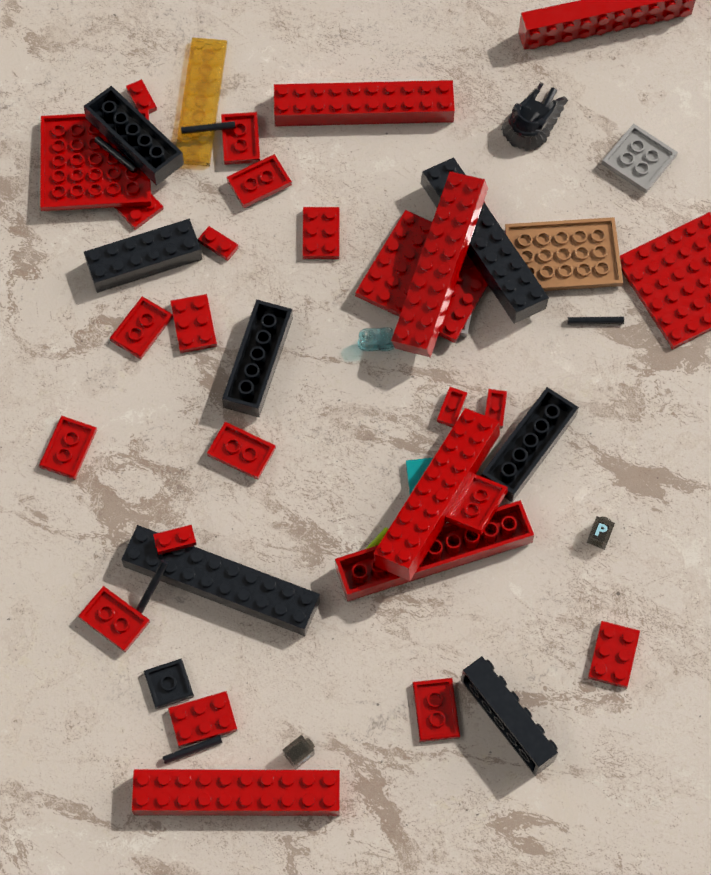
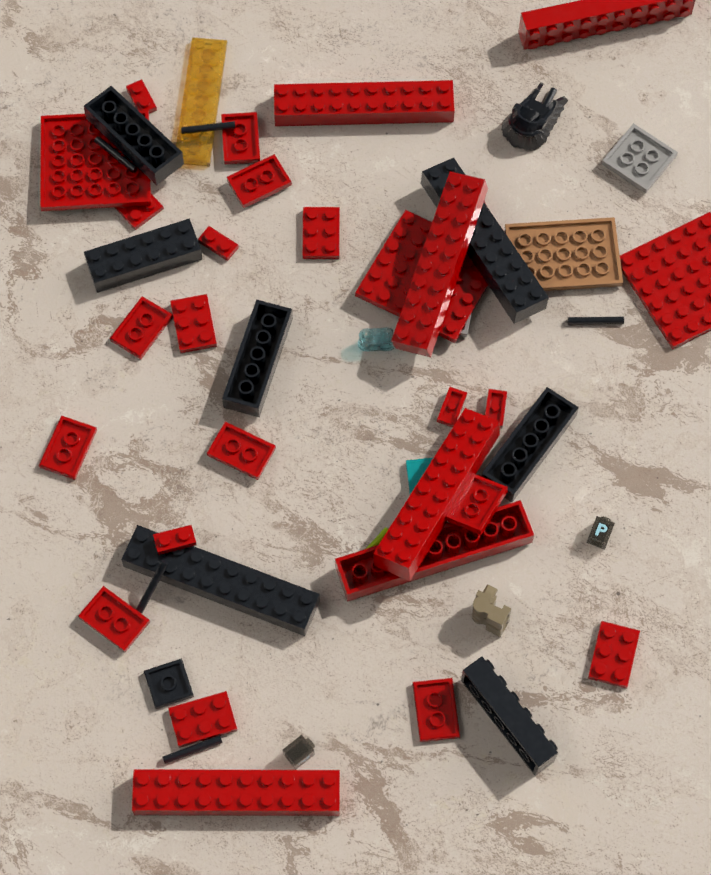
none -> dark tan hips [472,584,511,637]

